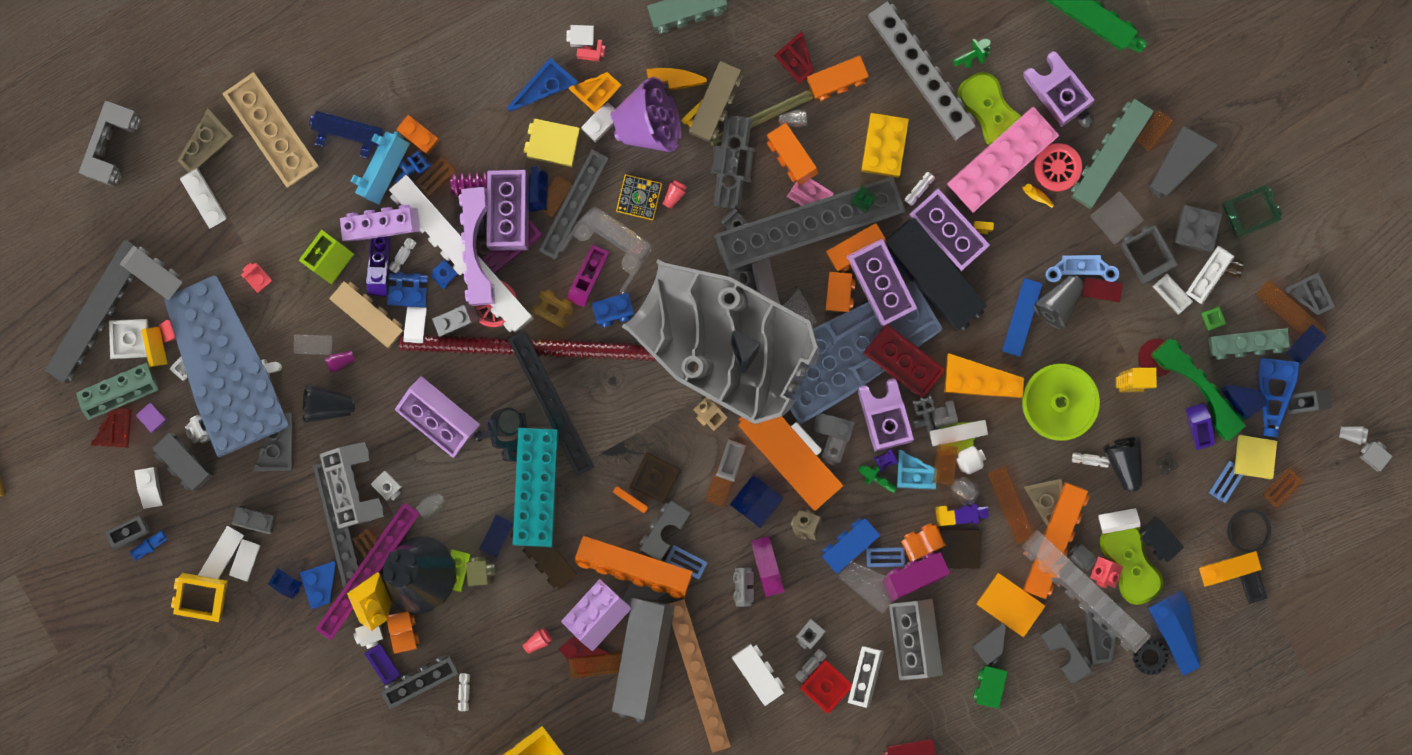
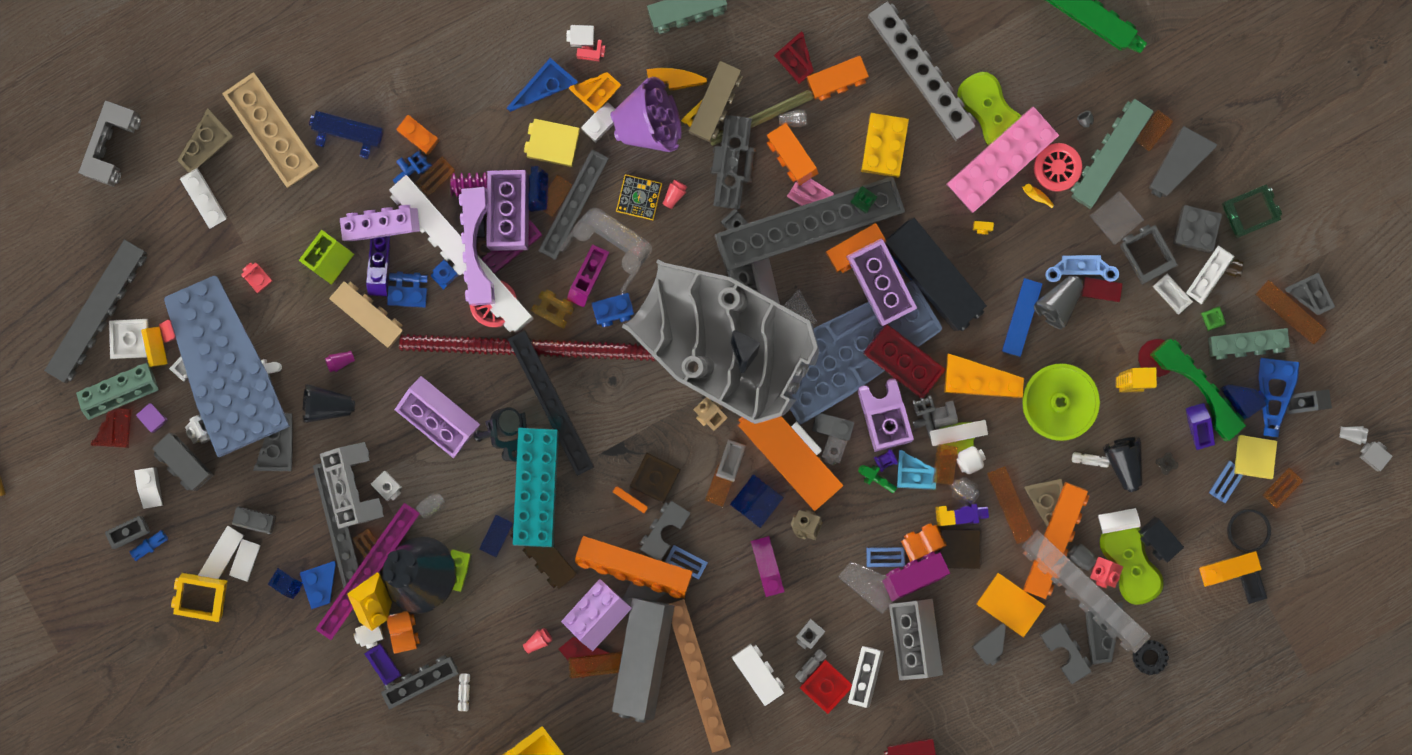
light grey brick [120,246,182,300] -> none
clear tile [294,335,333,355] -> none
medium azure brick [350,131,410,205] -> none
white axle [389,238,416,273] -> none
white tile [404,307,427,343] -> none
brick [432,304,481,337] -> none
olive brick [466,557,495,586] -> none
light grey hinge [733,568,754,607] -> none
blue brick [821,518,880,574] -> none
orange brick [825,272,855,313] -> none
white axle [905,172,935,206] -> none
lavender brick [909,189,990,272] -> none
green arm [953,39,991,68] -> none
green brick [973,665,1008,709] -> none
lavender brick [1023,51,1094,127] -> none
blue wedge [1147,590,1200,676] -> none
clear blue tile [1286,324,1327,365] -> none

